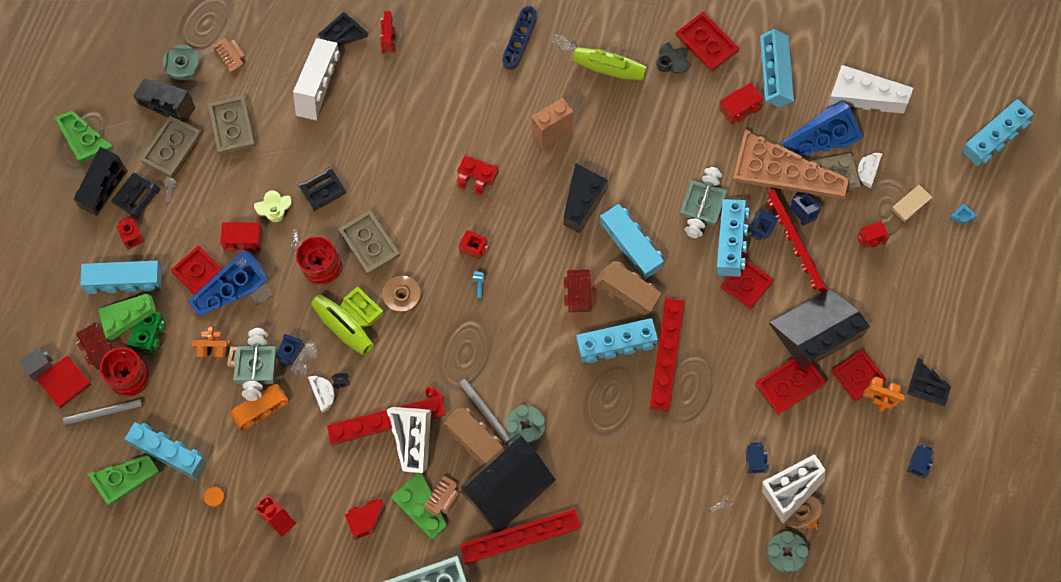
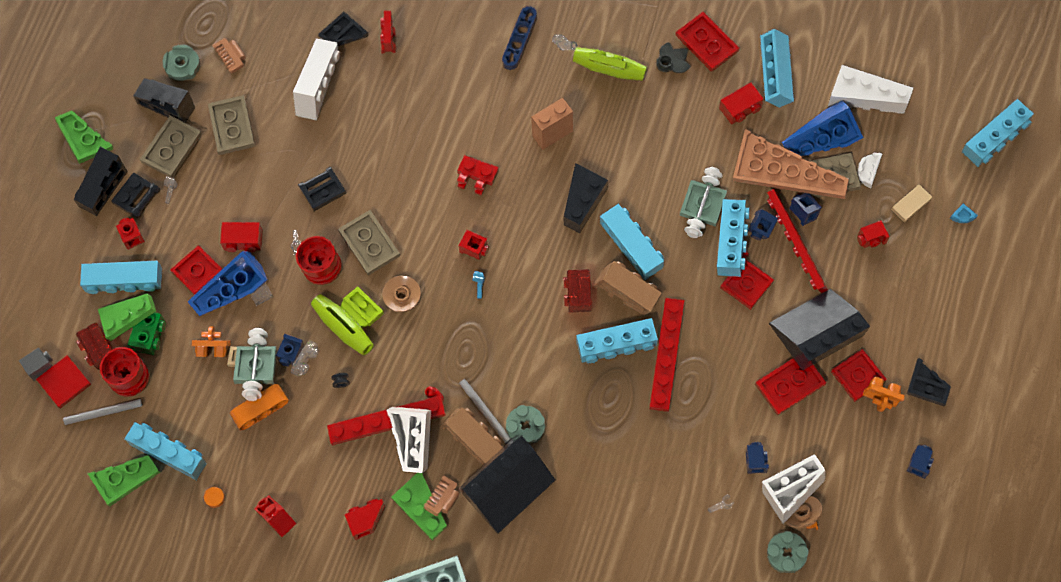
yellowish green plate [254,190,291,222] -> none
white plate [308,376,335,413] -> none
red plate [459,509,581,565] -> none

